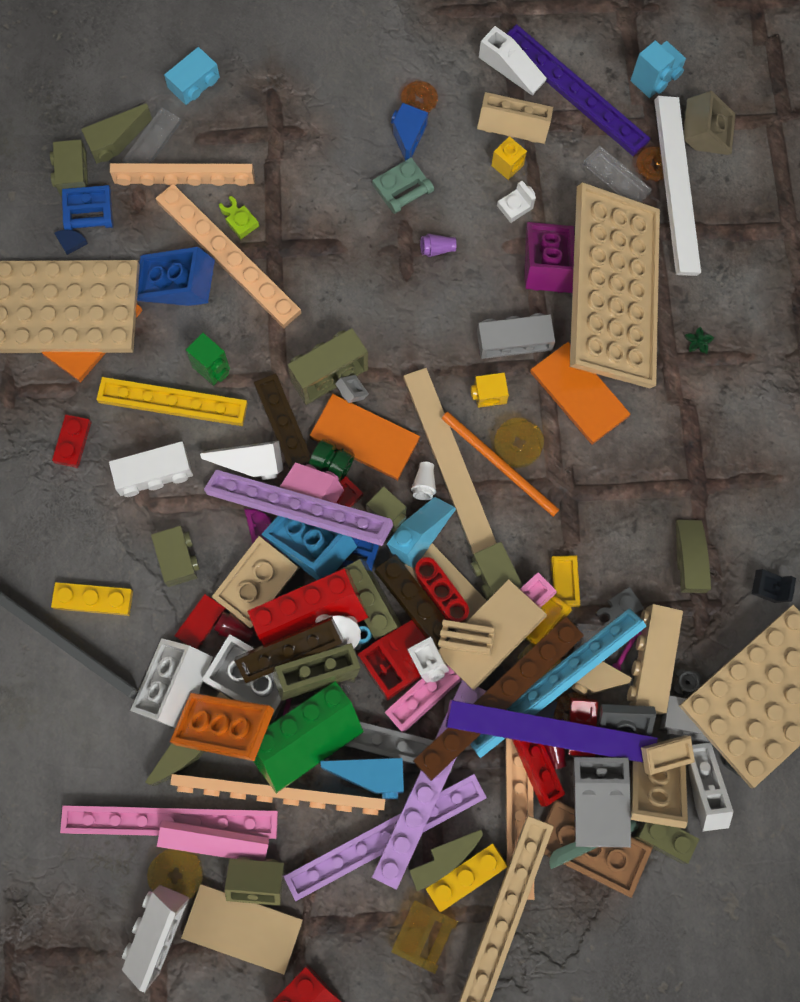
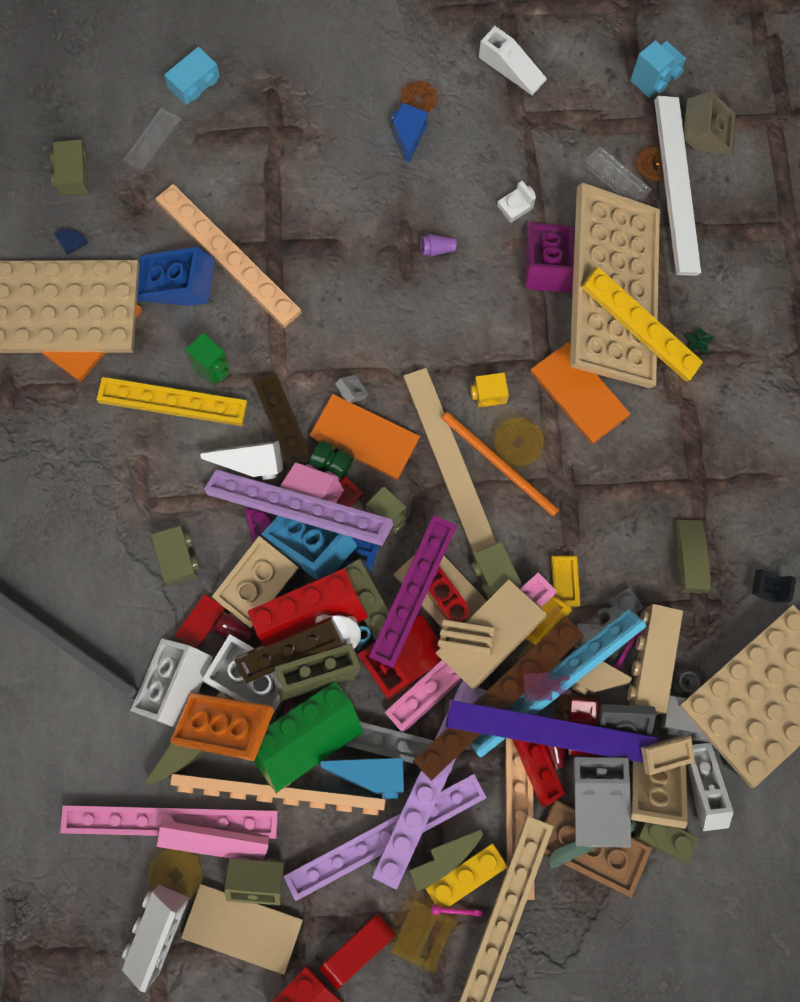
yellow plate [51,582,133,616] -> none
red plate [52,414,92,468] -> none
blue plate [62,185,114,230] -> none
olive slope [81,103,152,164] -> none
white brick [109,442,193,497] -> none
light nougat plate [110,163,255,186] -> none
lime plate [219,196,259,240] -> none
olive brick [288,328,368,405] -> none
sand green plate [372,158,434,214] -> none
dark brown plate [374,554,456,650] -> none
medium azure slope [387,497,456,568] -> none
white bracket [408,637,449,683] -> none
white cone [411,462,436,501] -> none
tan brick [477,92,553,144] -> none
light grey brick [477,313,555,359] -> none
yellow brick [491,136,527,180] -> none
dark purple tile [506,24,650,157] -> none
none -> red beam [319,913,397,990]
none -> magenta plate [368,515,457,669]
none -> dark pink hinge [431,904,484,917]
none -> clear pink plate [522,672,571,702]
none -> yellow plate [581,267,703,382]

